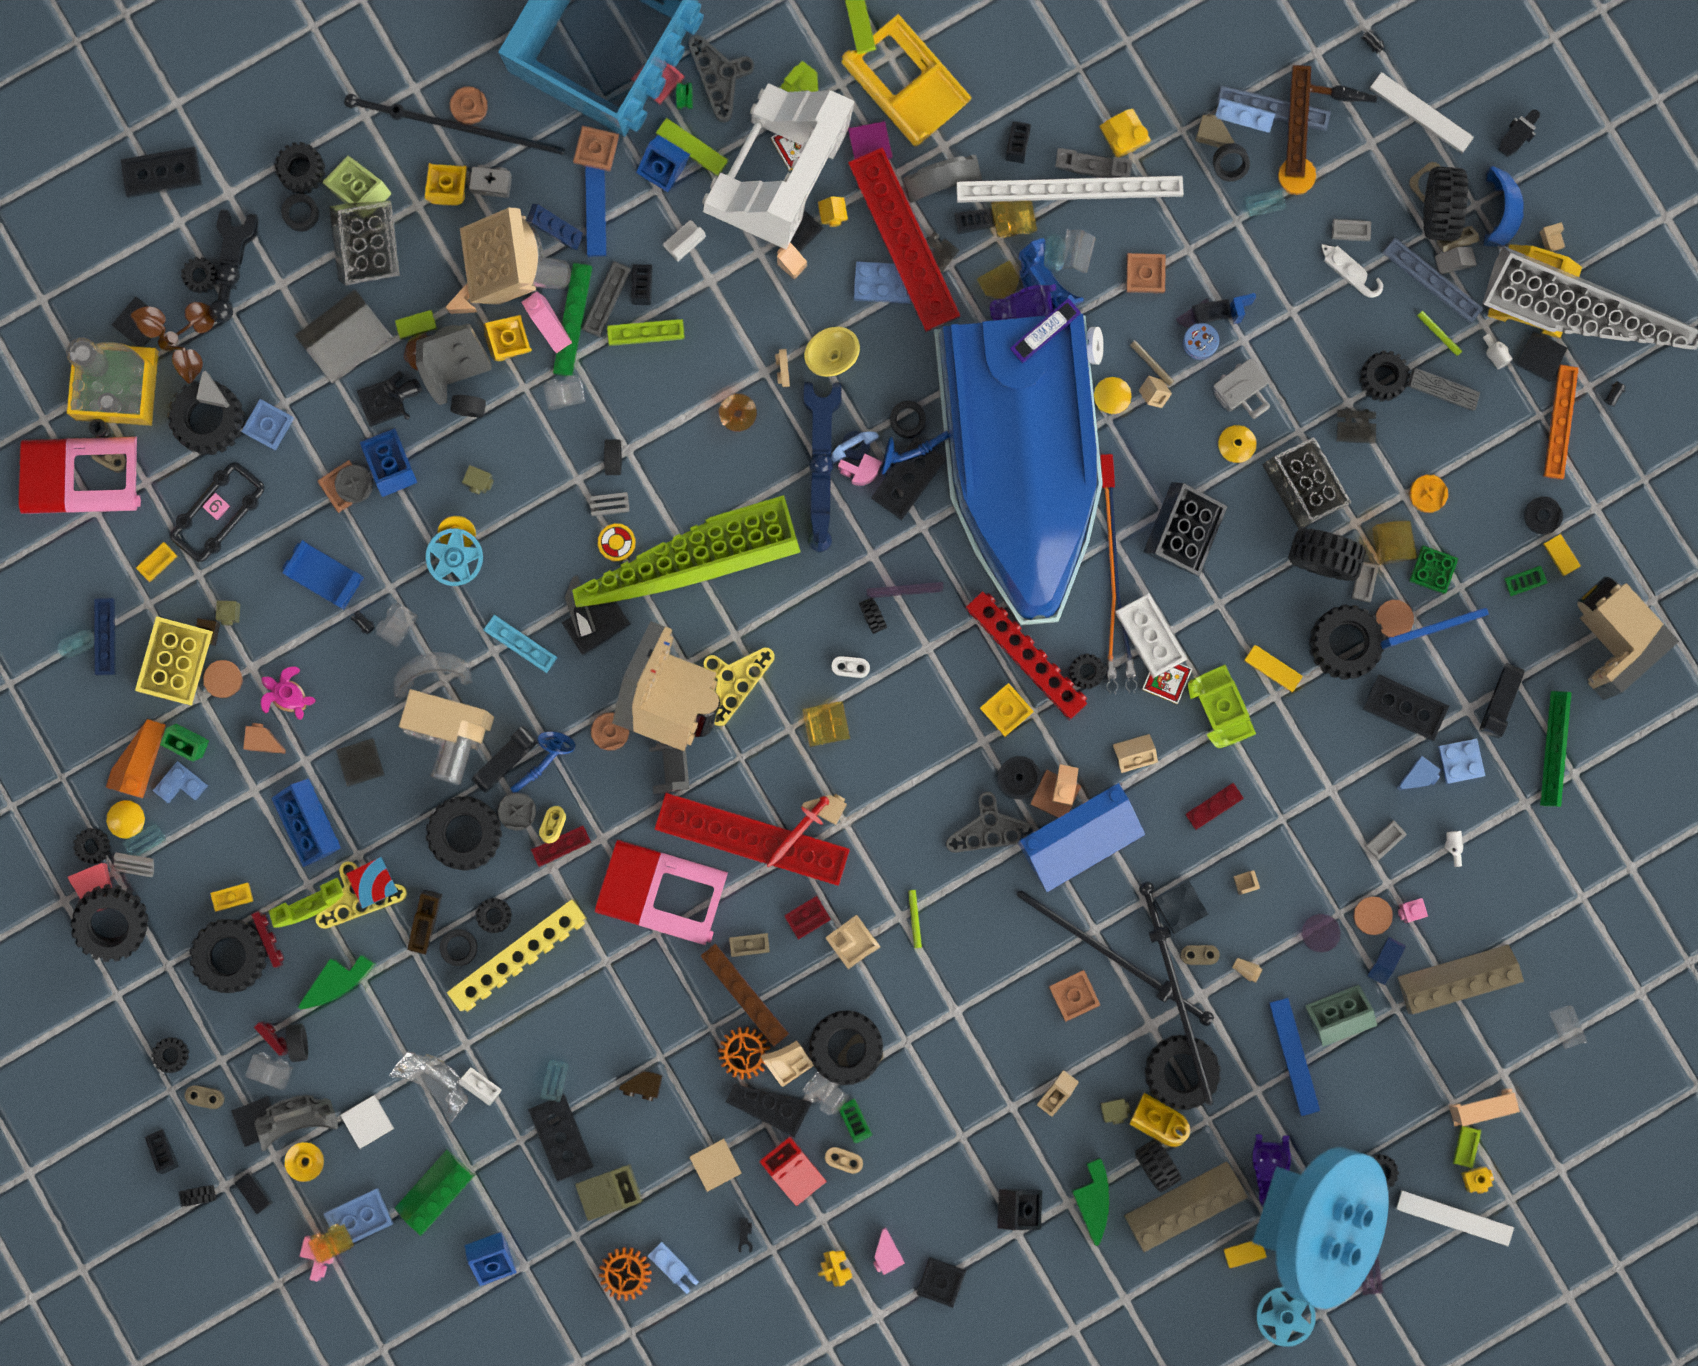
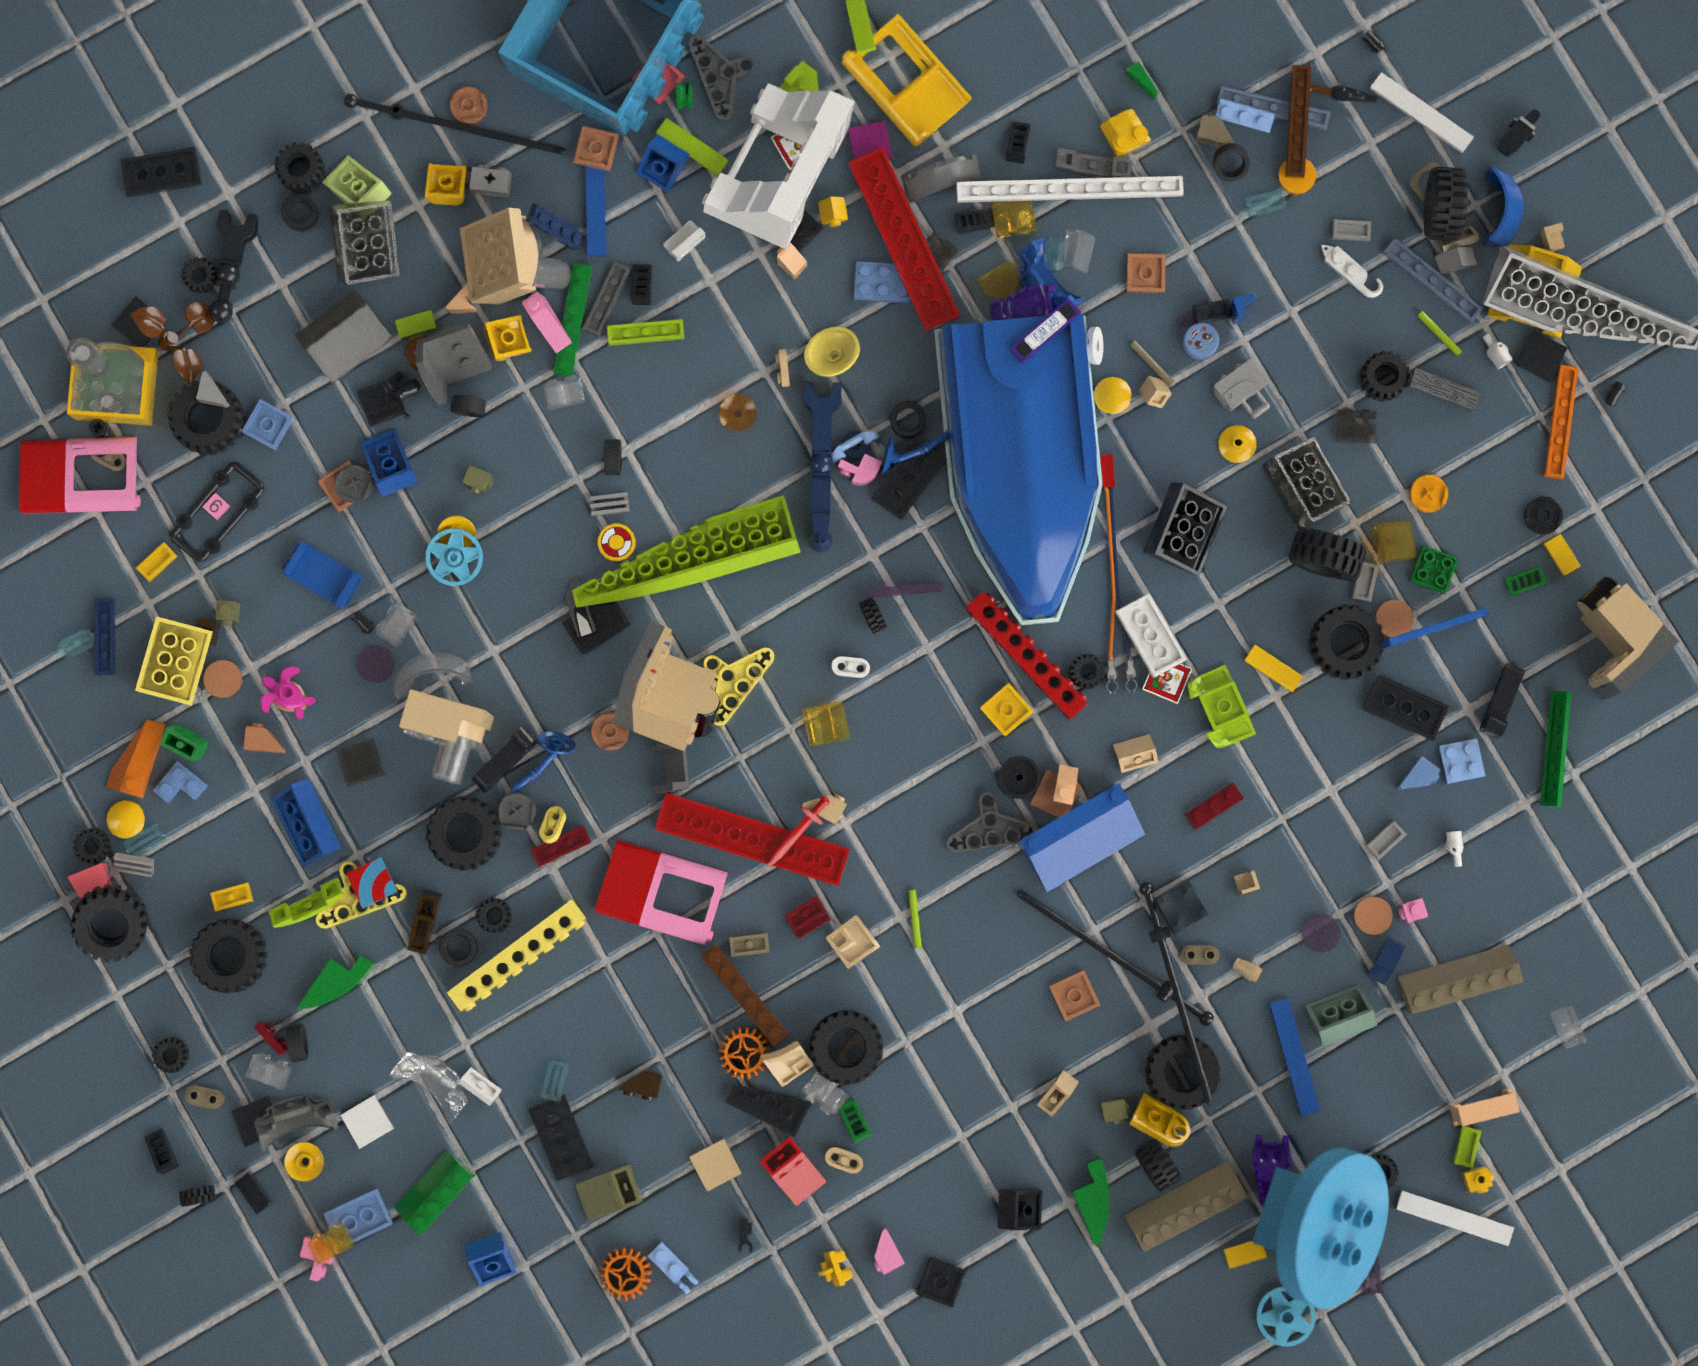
dark red plate [251,911,285,968] -> none
medium azure tile [483,615,557,673] -> none
none -> clear purple tile [356,645,395,683]
none -> green slope [1125,61,1158,100]

